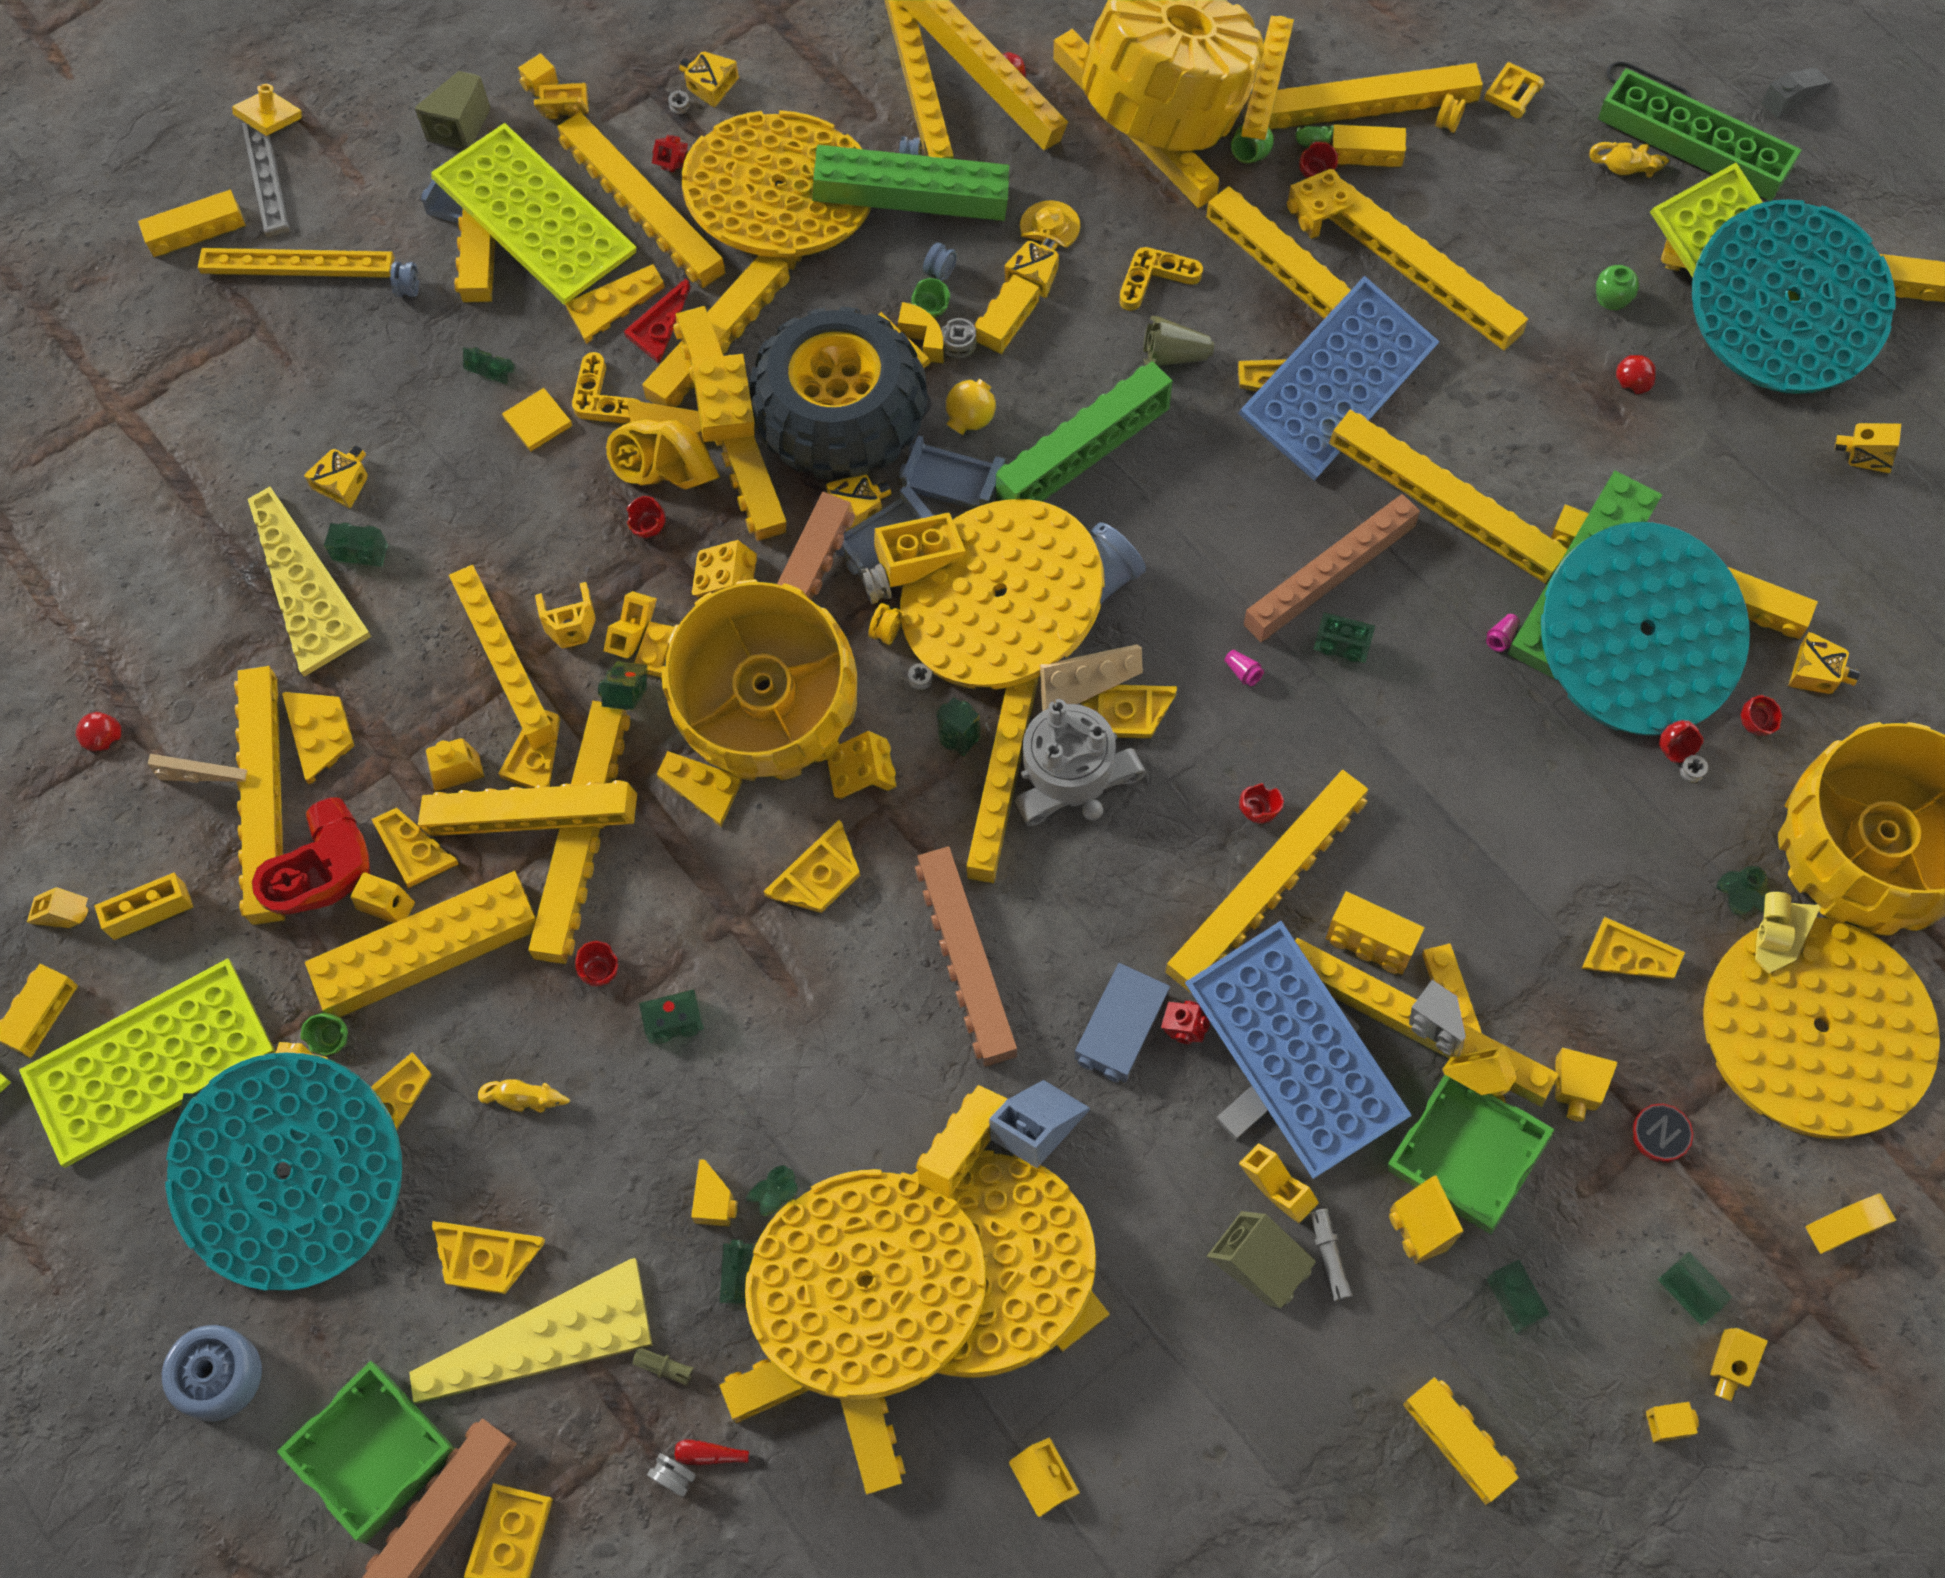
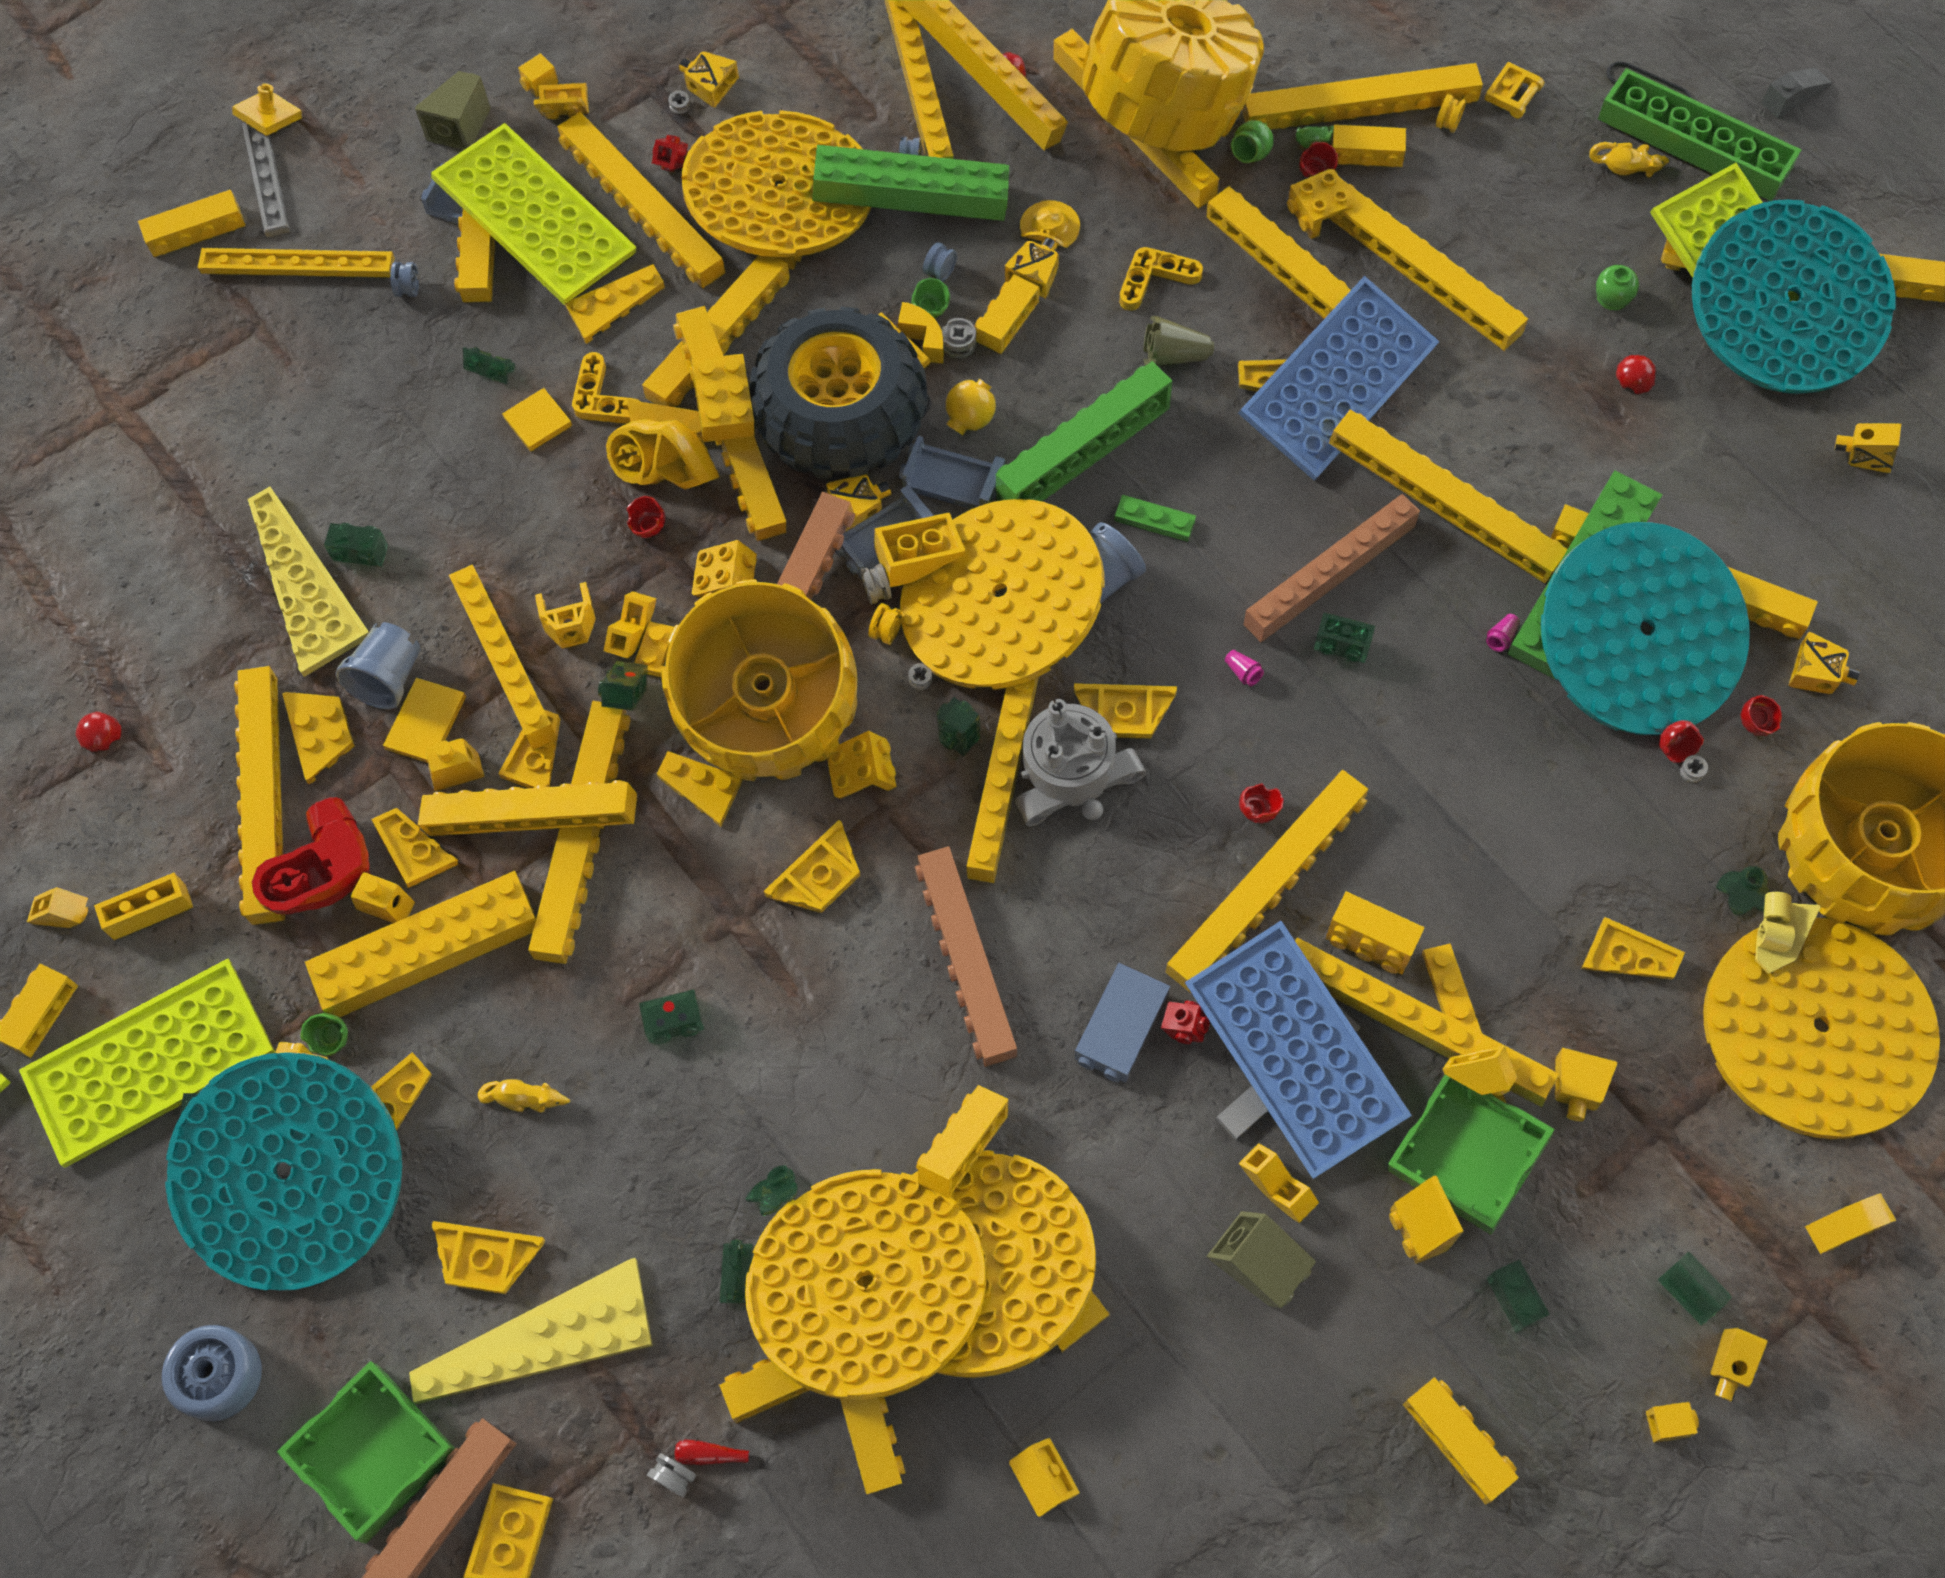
tan wing [148,754,247,783] -> none
yellow torso [304,446,368,509] -> none
red hair [575,941,618,987] -> none
red wing [624,278,691,363] -> none
olive axle [633,1348,694,1386] -> none
yellow slope [691,1159,737,1227] -> none
sand blue slope [989,1080,1090,1168] -> none
tan wing [1040,645,1143,712] -> none
yellow plate [1241,16,1294,140] -> none
light grey pin [1309,1209,1353,1301] -> none
light grey slope [1409,980,1466,1057] -> none
black tile [1633,1104,1693,1162] -> none
none -> sand blue piece [335,622,421,710]
none -> yellow tile [383,678,466,763]
none -> bright green plate [1114,495,1196,542]

